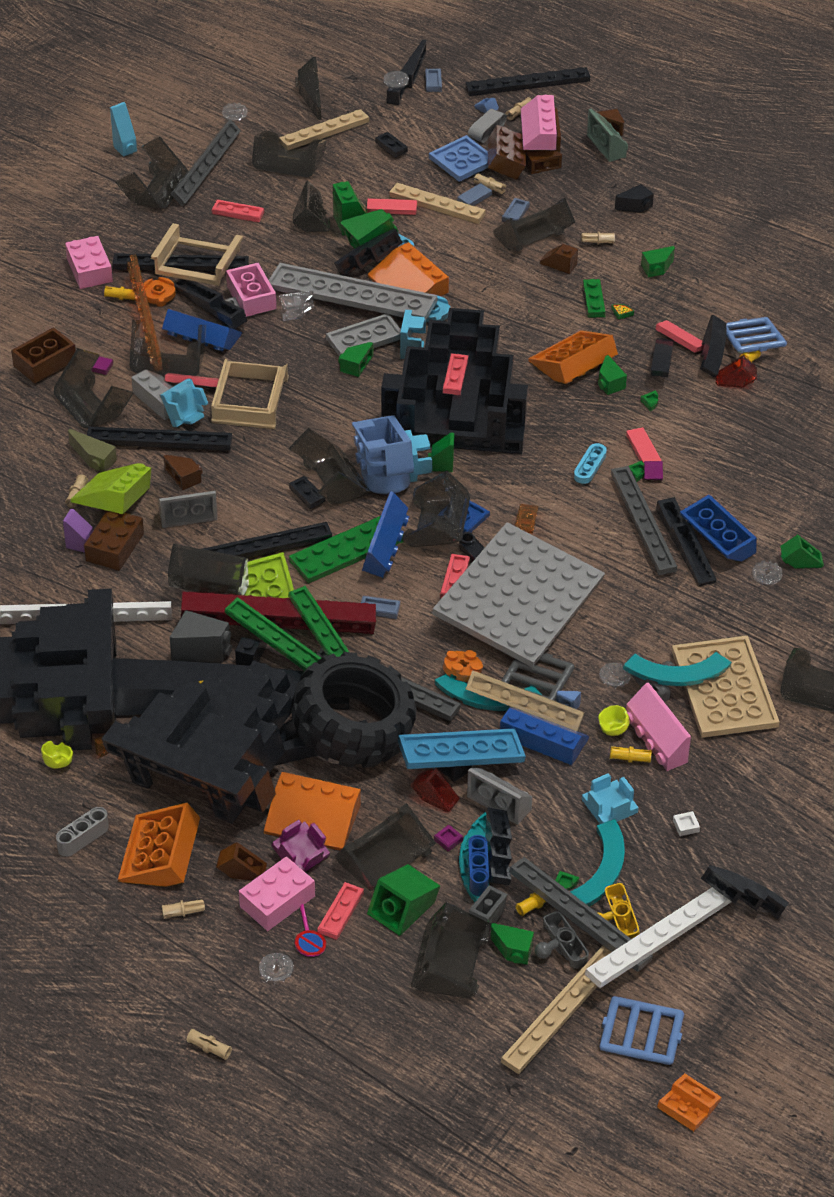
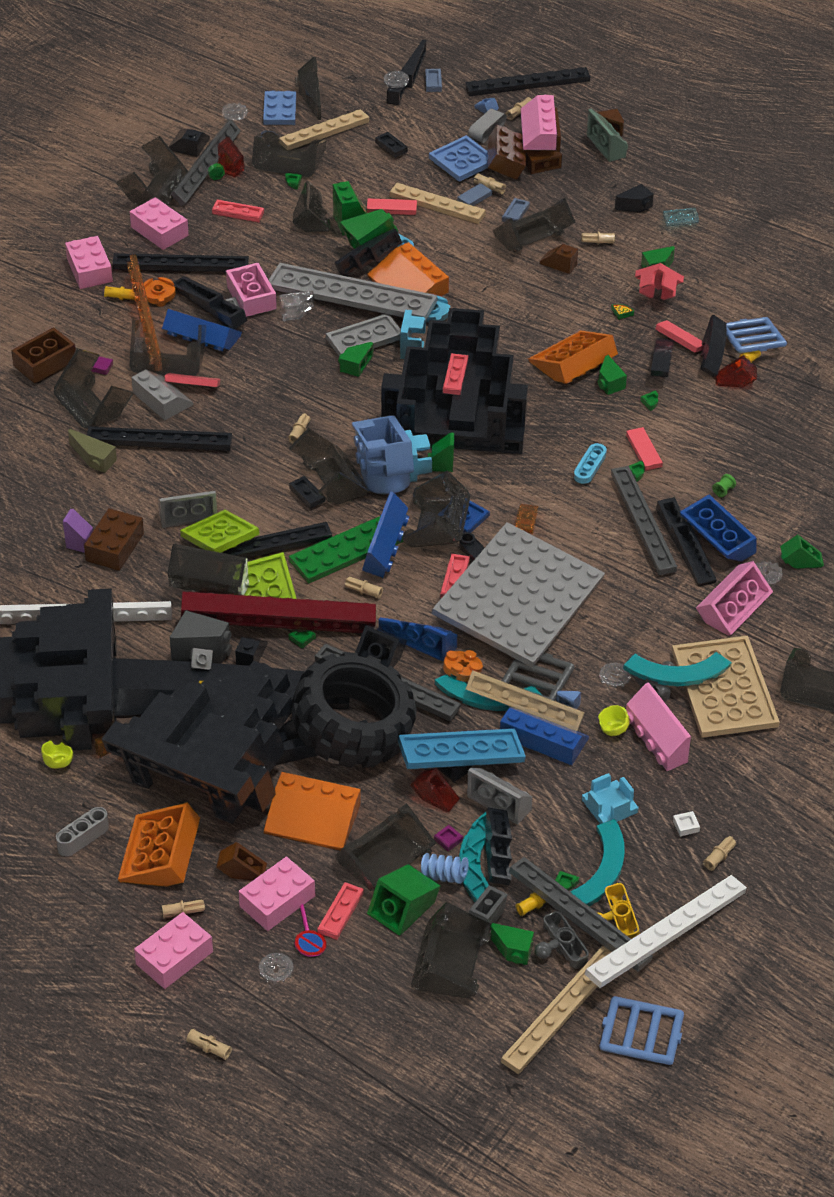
tan pin [65,475,88,508] -> none
lime slope [70,463,151,514] -> none
medium azure slope [110,102,137,157] -> none
tan piece [151,223,243,286] -> none
medium azure panel [160,378,208,427] -> none
reddish brown slope [163,455,203,490] -> none
tan piece [211,359,289,429] -> none
green tile [224,597,321,671] -> none
magenta panel [271,820,330,872] -> none
green tile [288,585,349,657] -> none
sand blue tile [361,596,400,619] -> none
blue beam [468,835,489,896] -> none
green plate [583,279,605,318] -> none
yellow pin [610,746,652,763] -> none
magenta tile [644,461,663,480] -> none
orange slope [657,1073,722,1132] -> none
black slope [700,865,789,919] -> none
none -> bright pink brick [130,197,189,250]
none -> bright pink brick [134,912,213,989]
none -> black slope [168,129,210,157]
none -> lime plate [180,510,259,556]
none -> light grey bracket [189,648,213,670]
none -> green tile [208,164,225,180]
none -> clear red slope [218,137,245,177]
none -> medium blue plate [263,91,296,125]
none -> green tile [285,173,302,189]
none -> tan axle [288,413,310,444]
none -> green tile [288,631,316,649]
none -> tan axle [345,577,383,599]
none -> black slope [355,625,408,668]
none -> blue wedge [379,617,457,662]
none -> light blue piece [421,853,469,884]
none -> coral panel [635,263,684,300]
none -> clear light blue plate [663,208,699,226]
none -> bright pink slope [696,561,773,636]
none -> tan axle [703,836,736,871]
none -> bright green bush [712,474,736,497]

